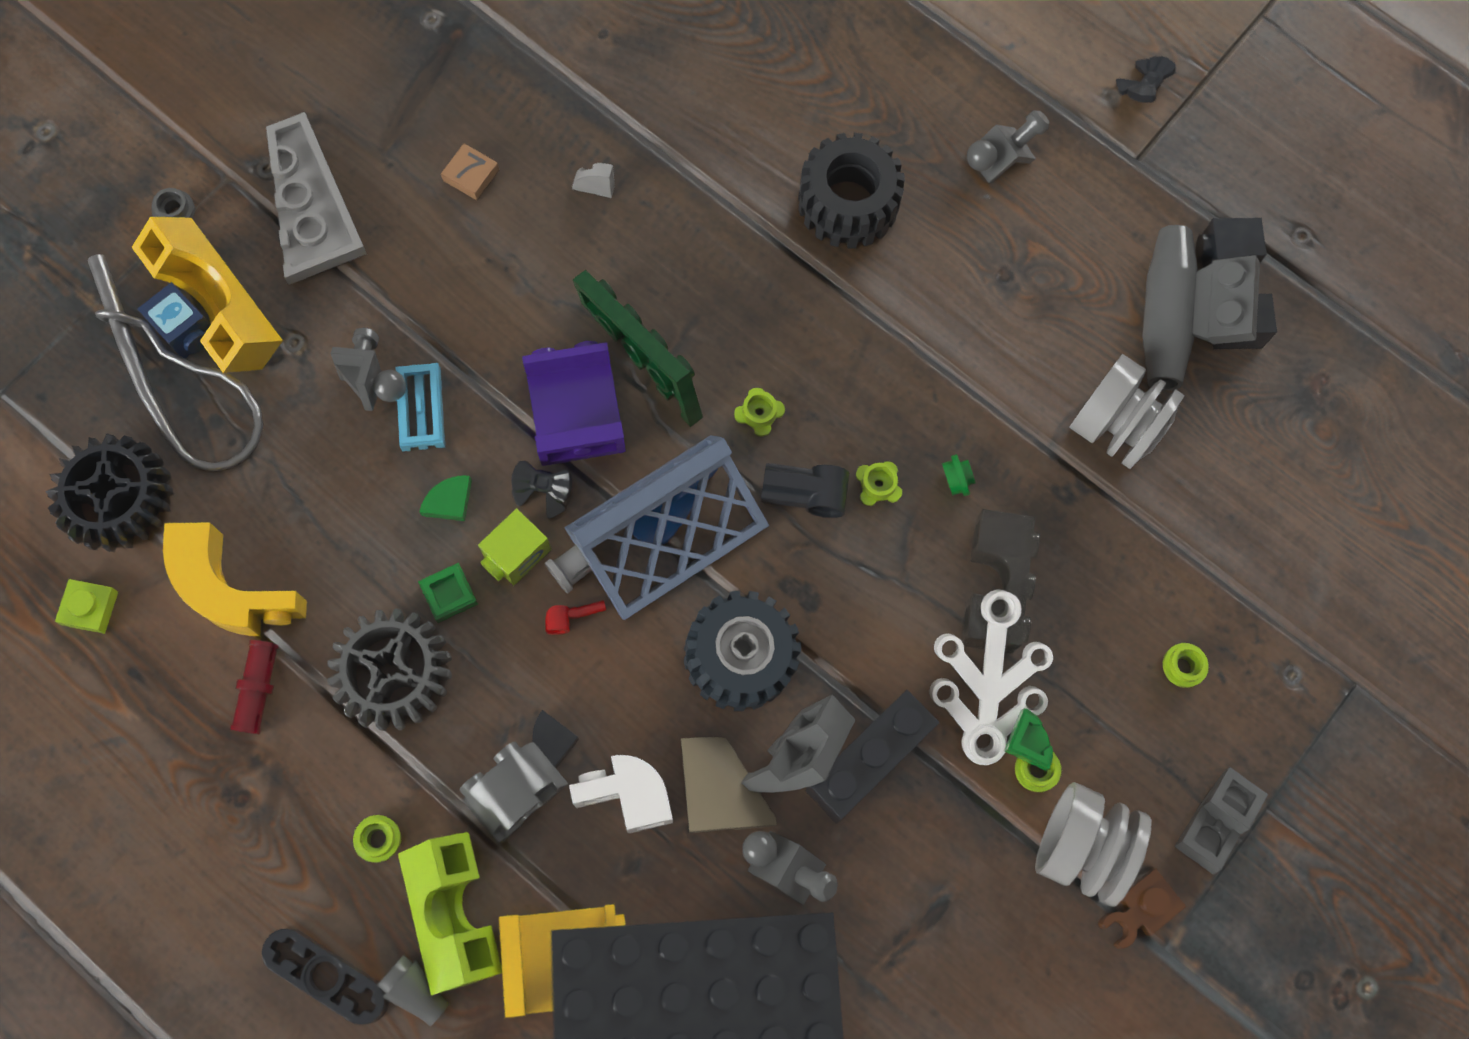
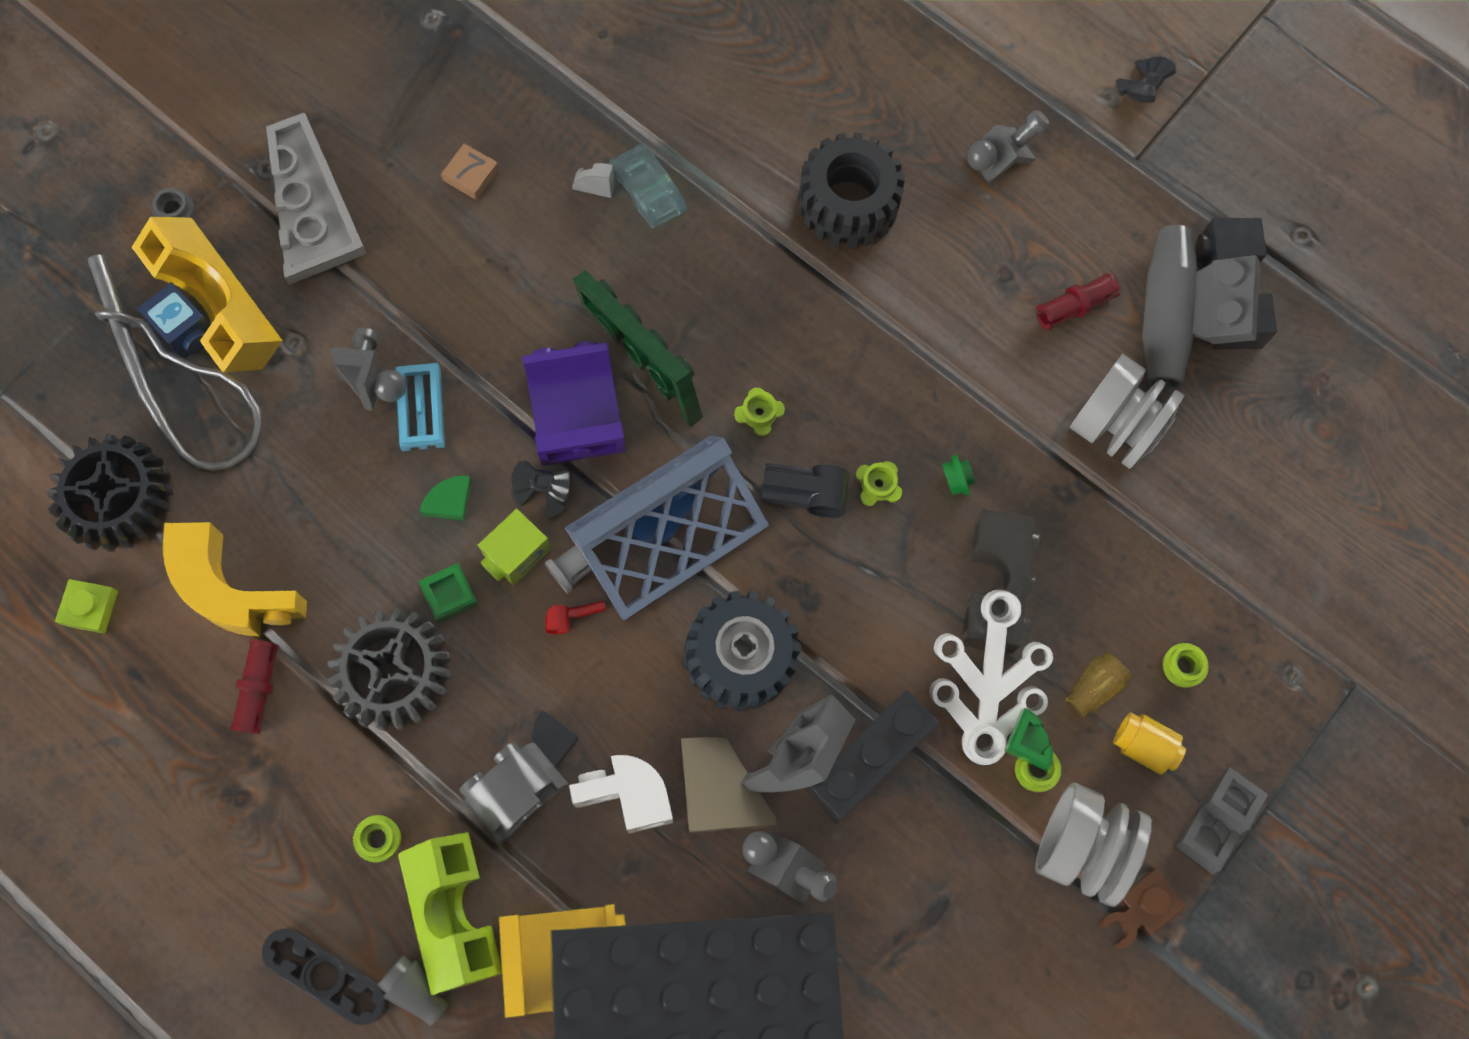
none -> clear light blue slope [609,142,688,229]
none -> dark red pin [1036,273,1120,330]
none -> clear yellow cone [1065,651,1132,718]
none -> yellow brick [1113,712,1186,775]

